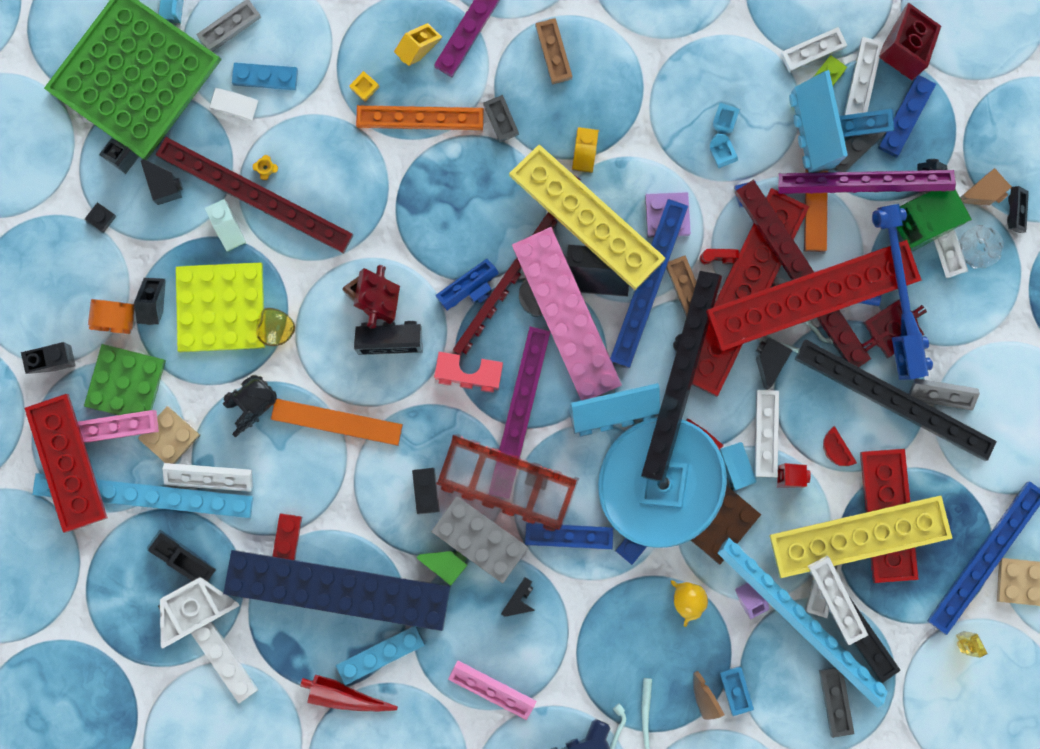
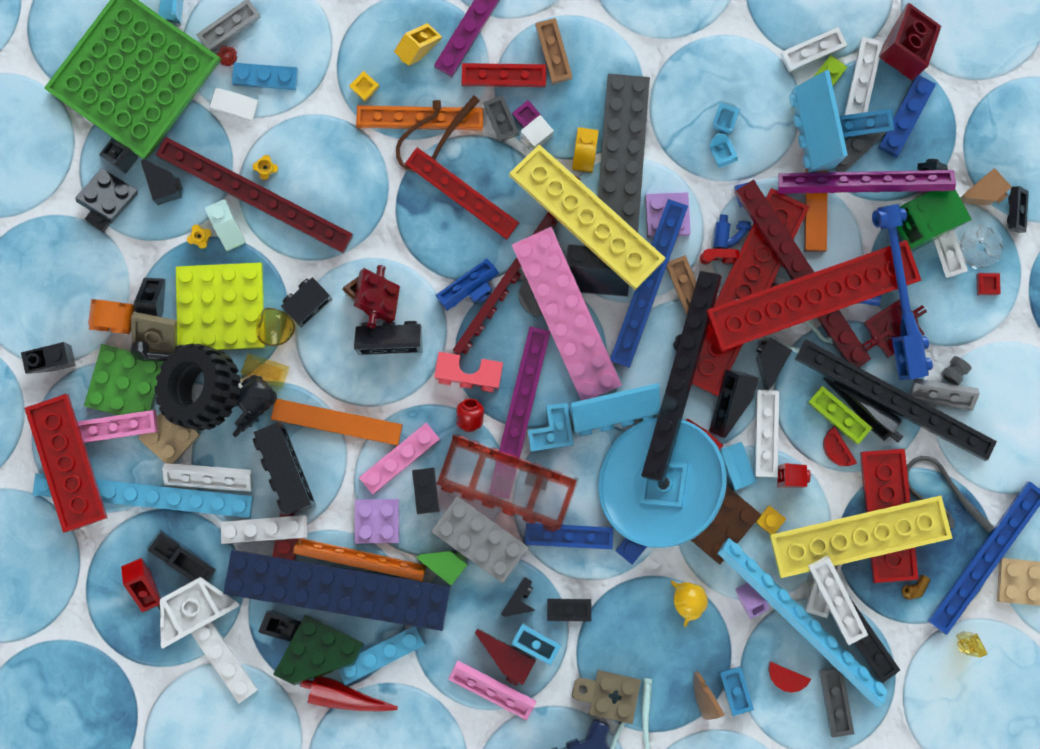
none -> plate [75,168,138,224]
none -> red slope [121,558,161,612]
none -> dark tan plate [131,312,177,353]
none -> black bar [131,342,185,362]
none -> black tyre [155,343,241,431]
none -> yellow plate [187,224,212,249]
none -> clear red plate [217,46,237,66]
none -> white plate [221,515,308,544]
none -> clear yellow plate [241,353,290,388]
none -> black brick [252,422,316,515]
none -> black slope [258,610,301,642]
none -> dark green plate [273,615,364,686]
none -> black brick [281,277,332,328]
none -> orange tile [293,538,427,581]
none -> lavender plate [355,499,399,544]
none -> bright pink plate [359,423,440,495]
none -> reddish brown piece [396,95,480,172]
none -> red tile [405,147,519,240]
none -> red head [455,399,484,432]
none -> red plate [461,63,546,87]
none -> dark red slope [475,628,536,686]
none -> medium azure brick [511,623,561,665]
none -> magenta plate [512,100,542,128]
none -> white brick [520,115,554,151]
none -> medium azure plate [528,403,574,452]
none -> black plate [547,598,591,621]
none -> dark tan plate [572,670,641,724]
none -> dark grey plate [598,74,650,233]
none -> black slope [709,369,759,438]
none -> blue plant [713,214,752,249]
none -> yellow plate [755,505,786,535]
none -> red tile [768,661,811,693]
none -> lime plate [807,386,872,445]
none -> black piece [823,376,904,443]
none -> pearl gold arm [901,574,931,600]
none -> dark grey piece [907,456,995,533]
none -> dark grey wheel [941,356,972,385]
none -> red tile [976,273,1001,295]

